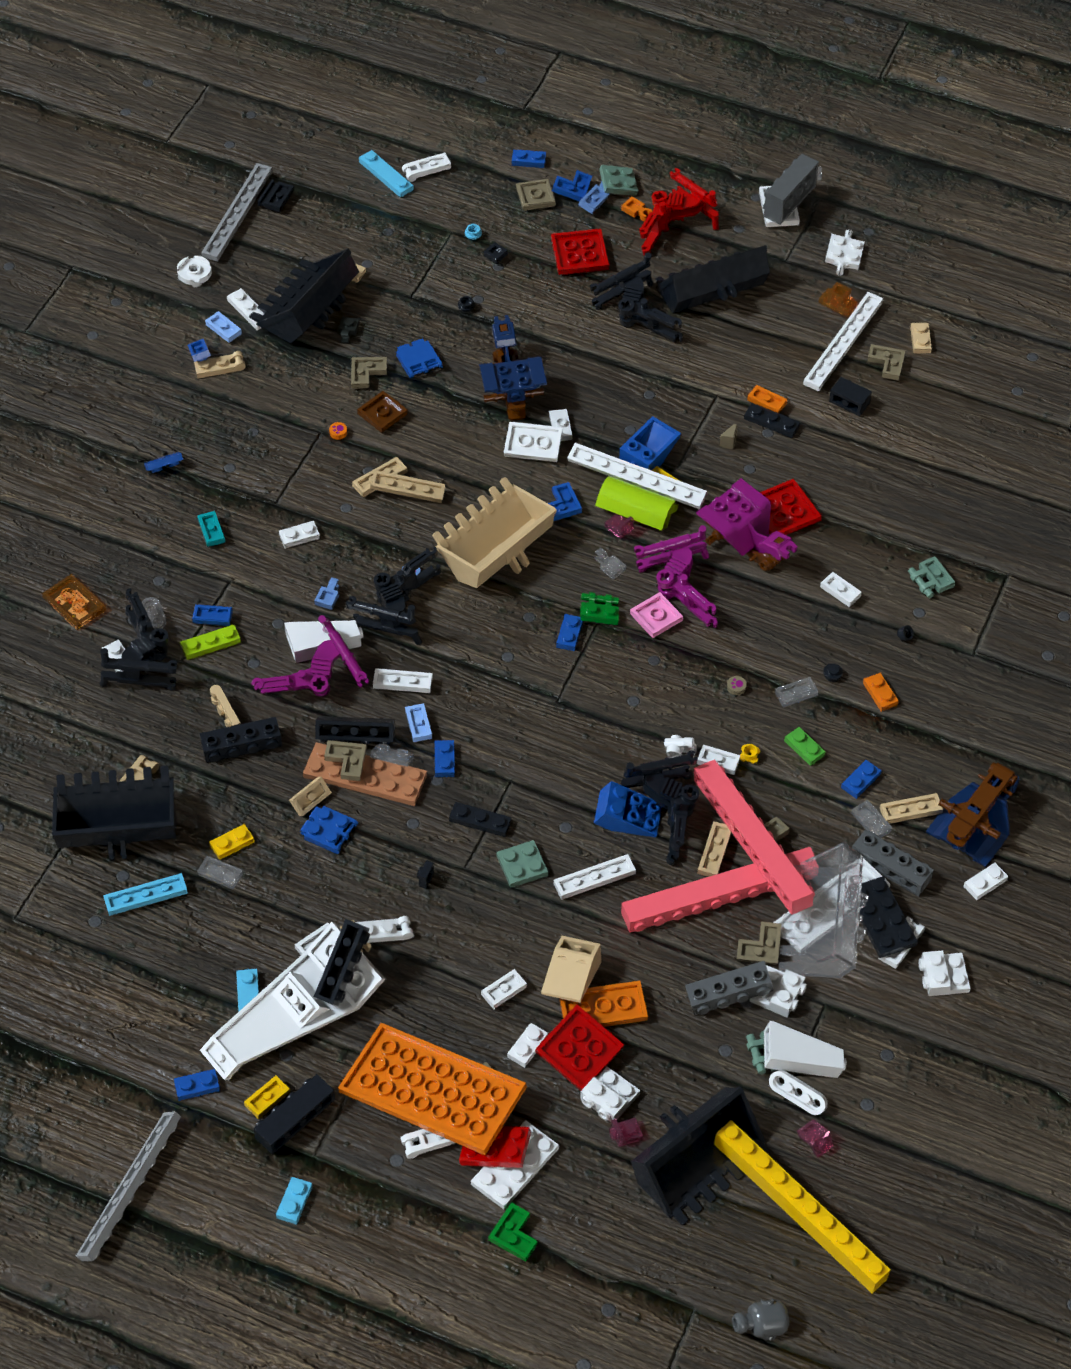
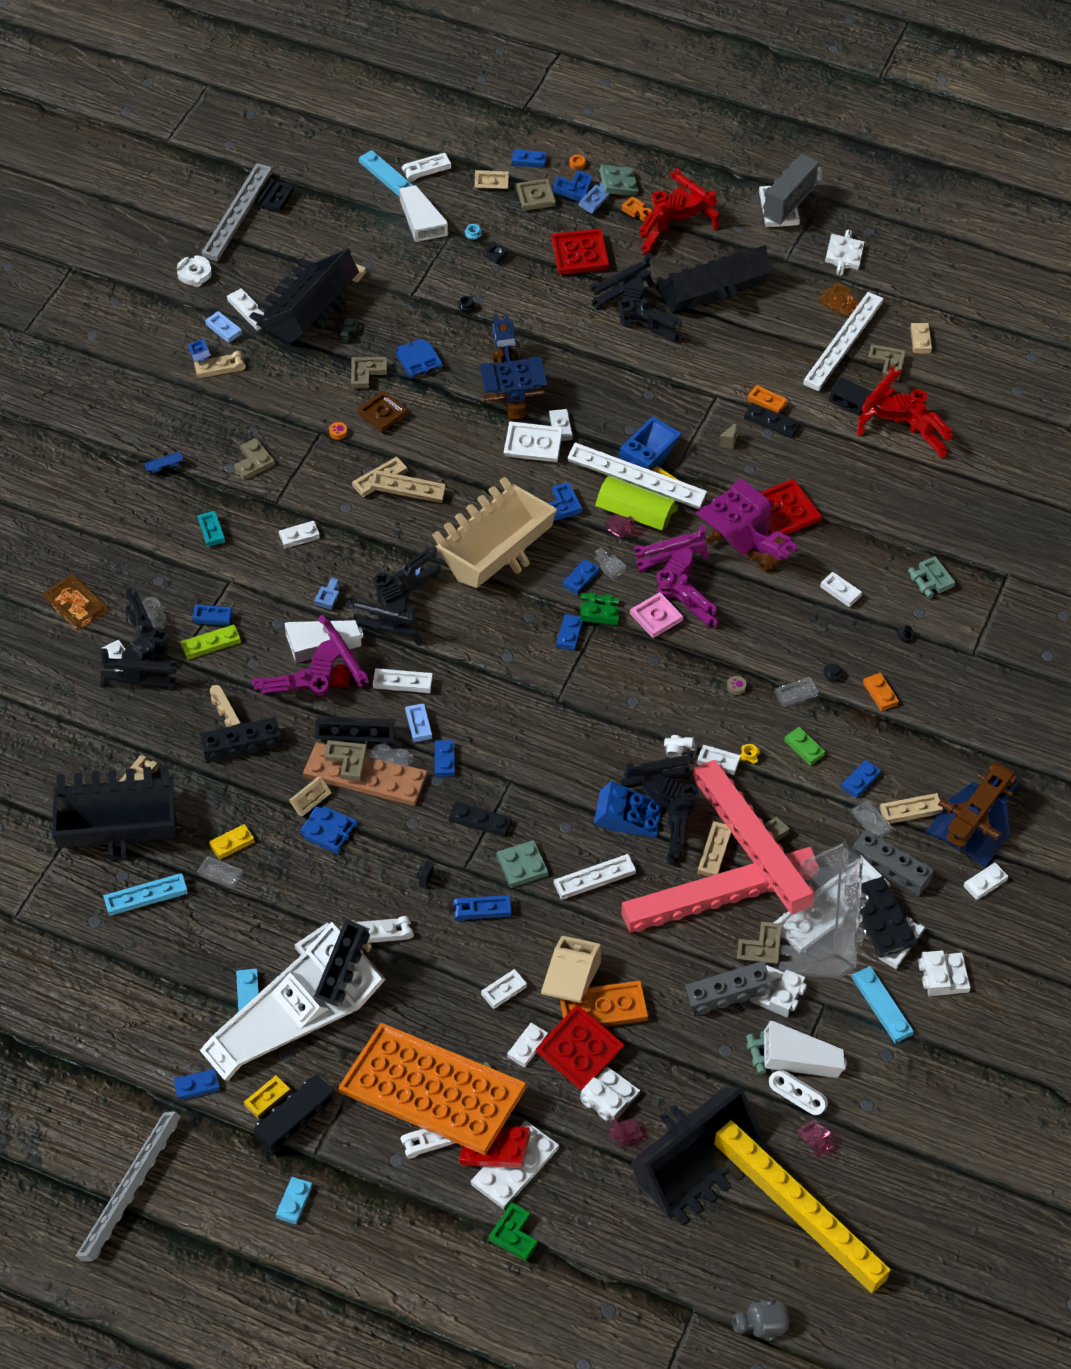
none -> dark tan plate [234,438,275,480]
none -> red tile [330,664,351,688]
none -> white slope [400,185,448,242]
none -> blue plate [453,895,511,922]
none -> tan plate [475,170,509,189]
none -> blue plate [563,559,599,595]
none -> orange tile [569,155,586,170]
none -> medium azure plate [852,966,913,1043]
none -> red piece [857,366,953,458]

